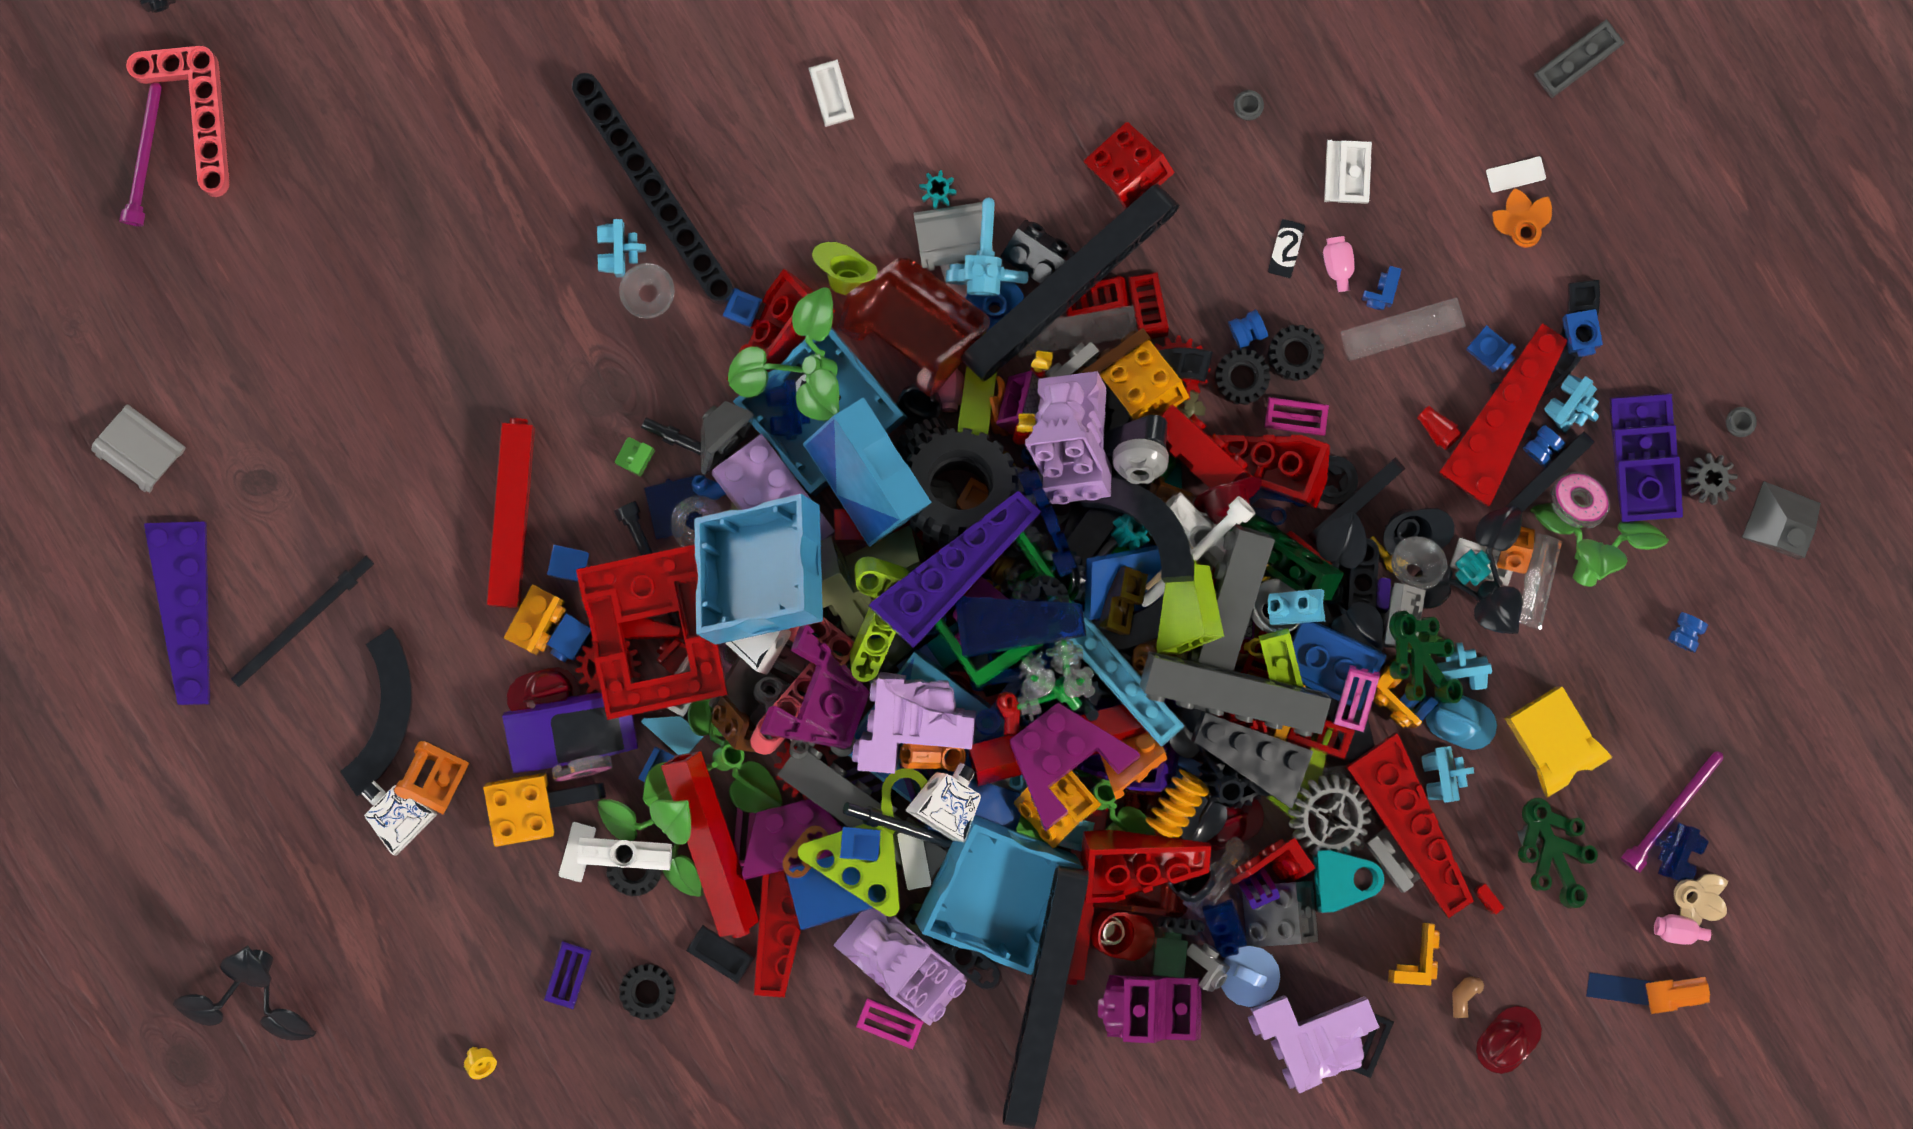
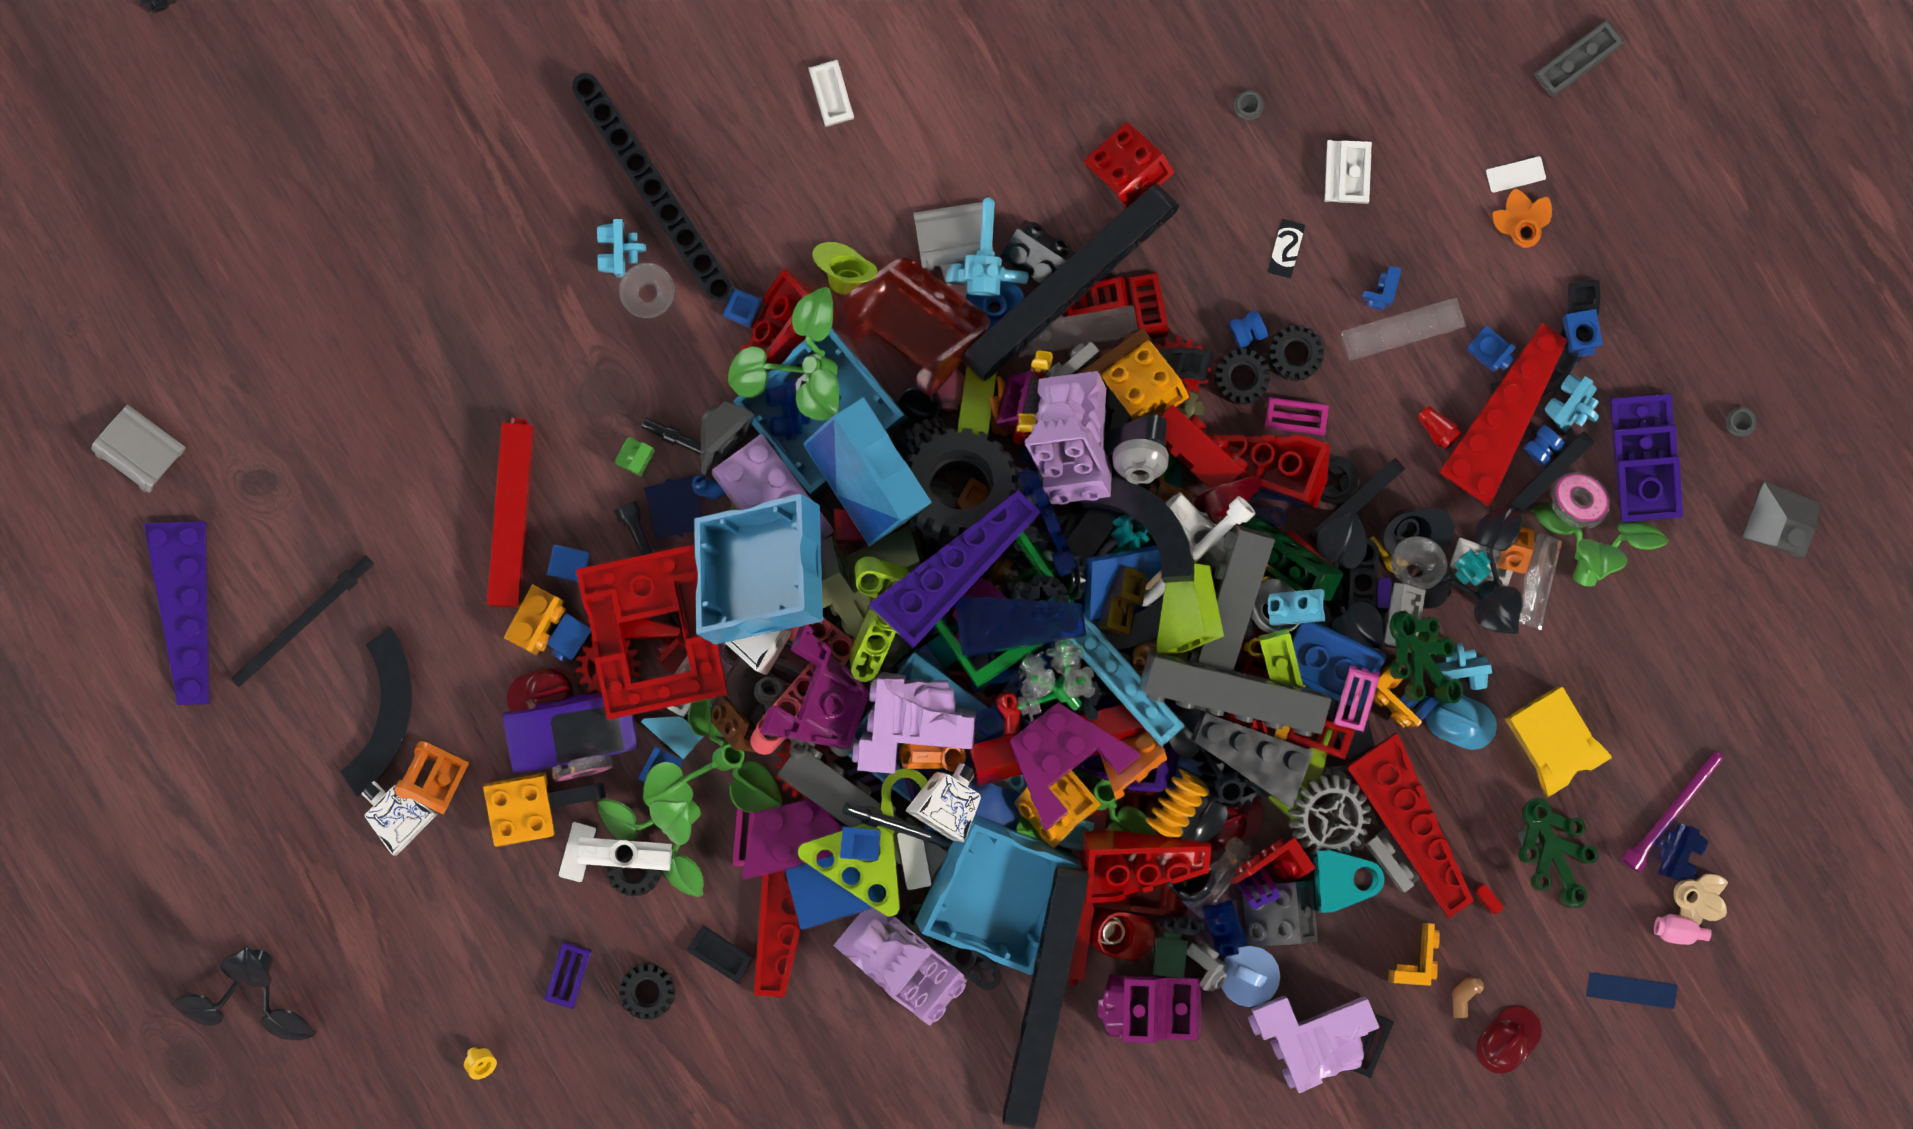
magenta piece [119,82,162,227] -> none
coral beam [126,46,229,197] -> none
red brick [661,751,759,938] -> none
clear piece [671,496,723,547] -> none
dark orange beam [782,826,828,878] -> none
dark pink tile [856,998,924,1050] -> none
teal gear [919,170,957,209] -> none
bright pink plant [1323,236,1354,292] -> none
medium azure hips [1422,746,1474,803] -> none
orange piece [1646,977,1710,1014] -> none
blue wheel [1667,612,1709,653] -> none
dark grey gear [1685,453,1738,505] -> none

